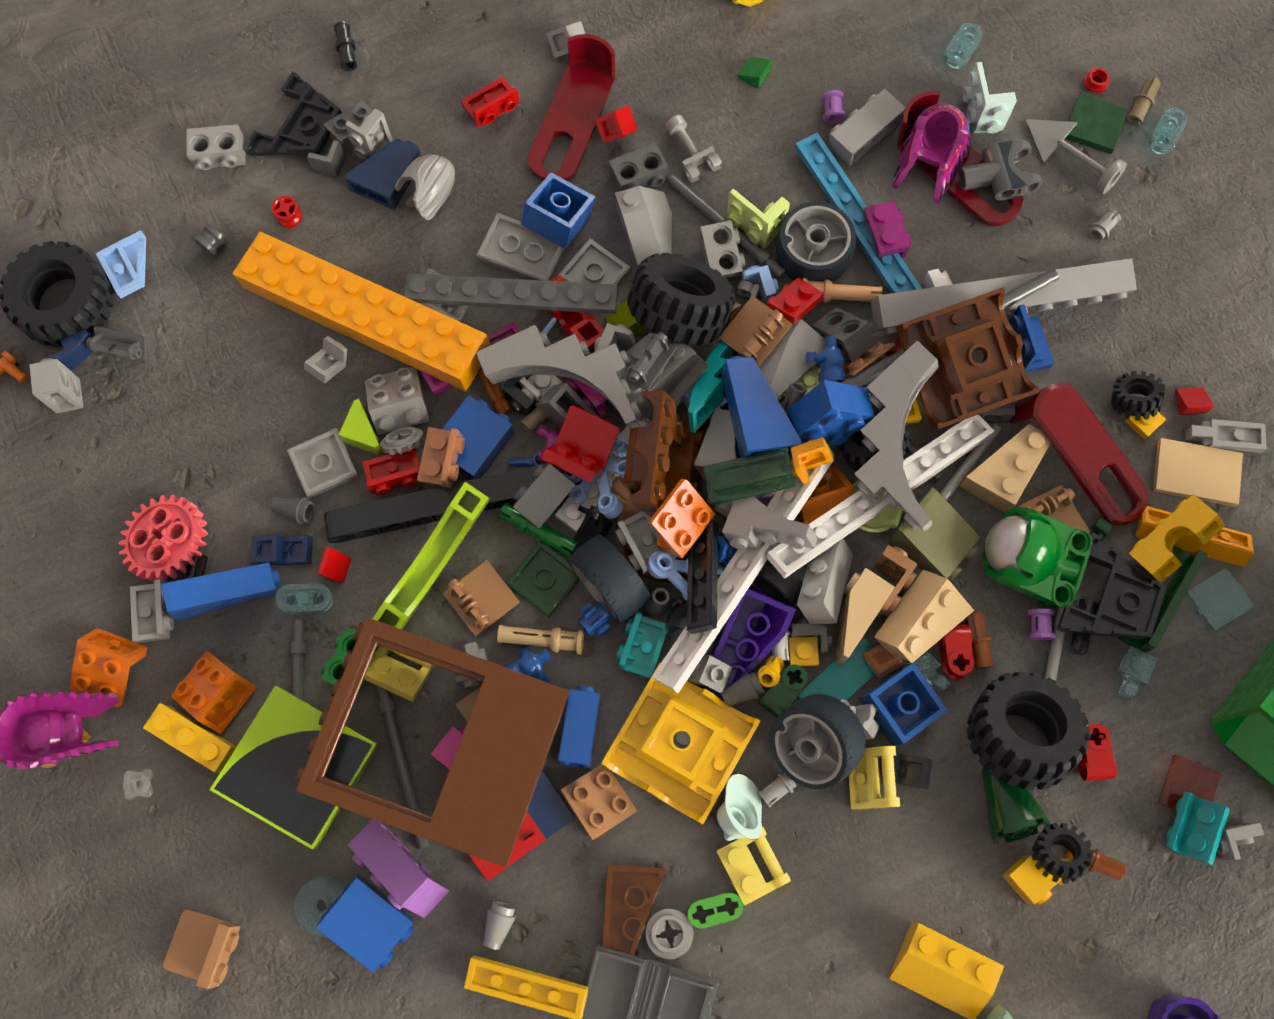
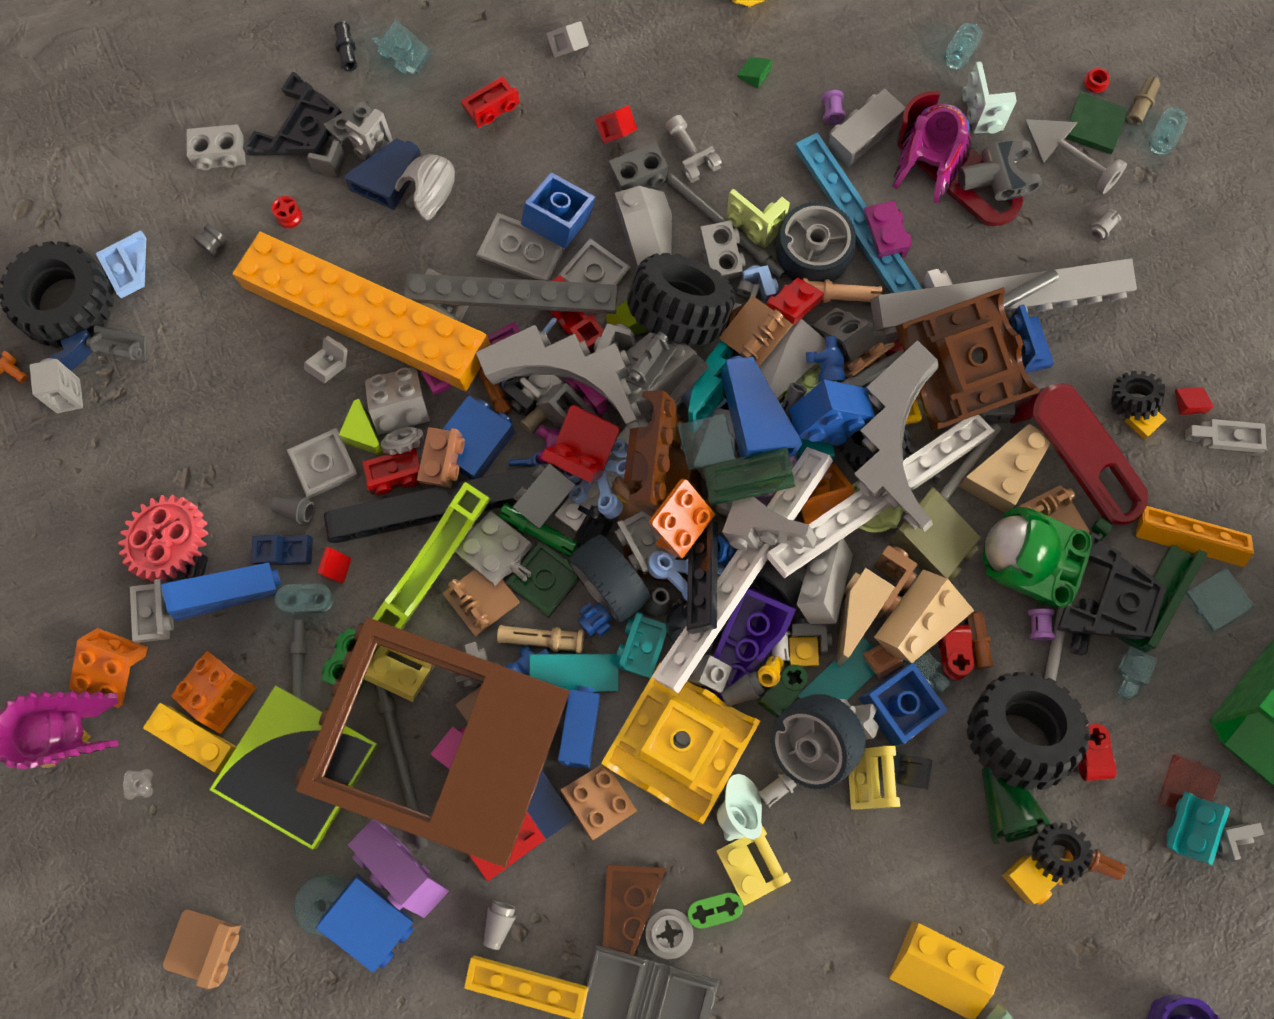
dark red piece [527,34,615,181] -> none
light orange bracket [789,437,834,484] -> none
yellow arch [1129,494,1226,584] -> none
tan tile [1153,438,1243,507] -> none
none -> clear light blue bracket [372,19,434,76]
none -> light grey plate [455,511,532,587]
none -> teal piece [529,654,619,691]
none -> clear light blue piece [678,414,736,470]

